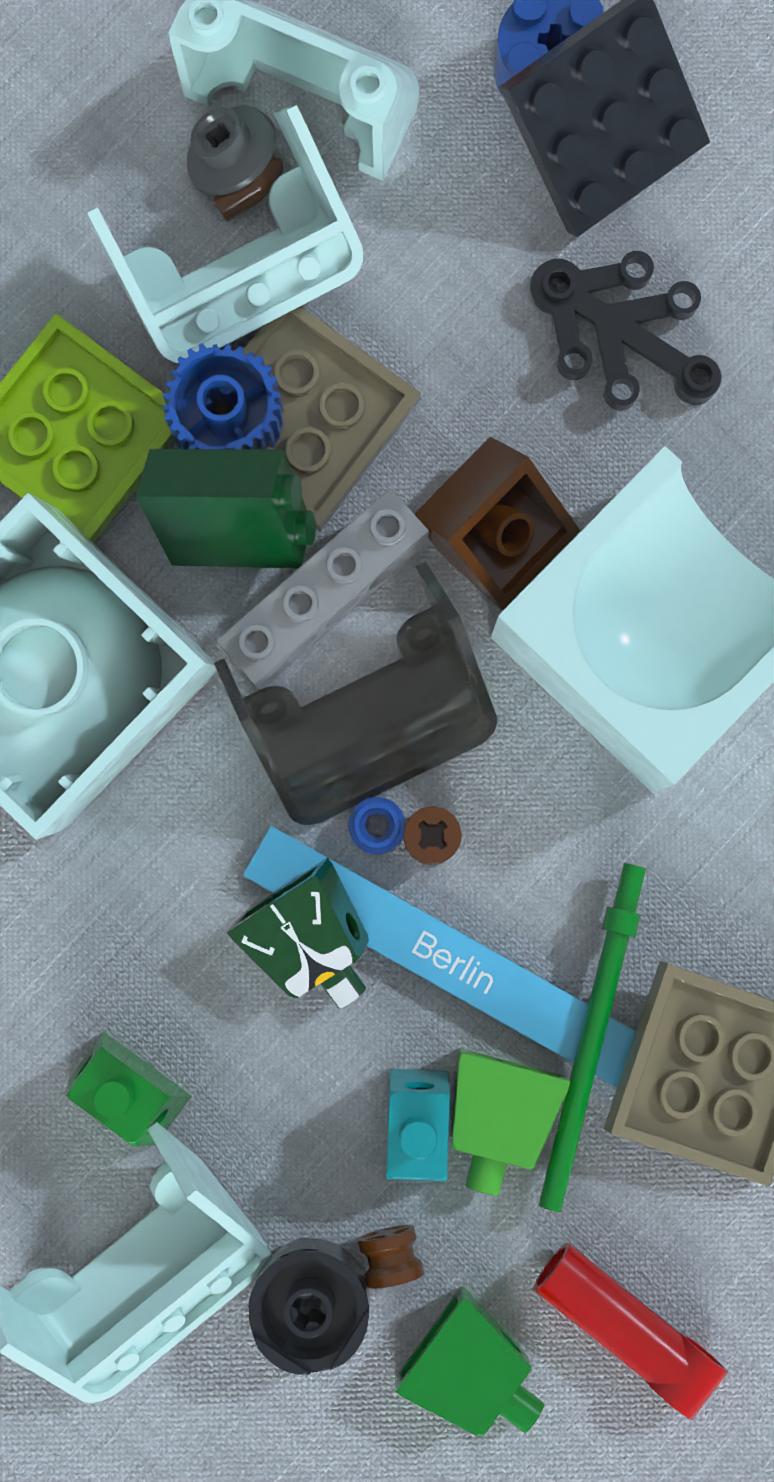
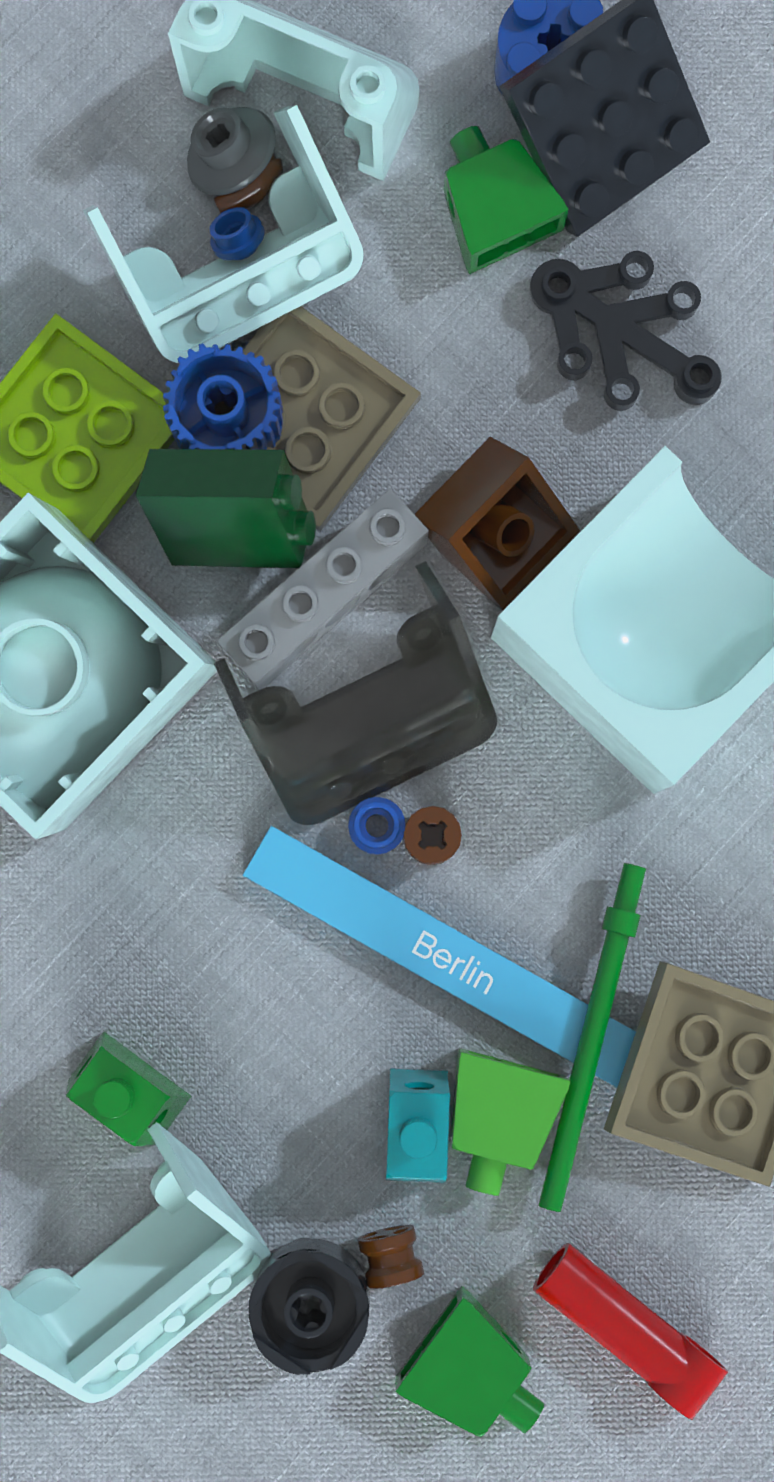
dark green torso [227,857,369,1009] -> none
none -> blue plate [210,207,265,260]
none -> green torso [444,126,568,274]

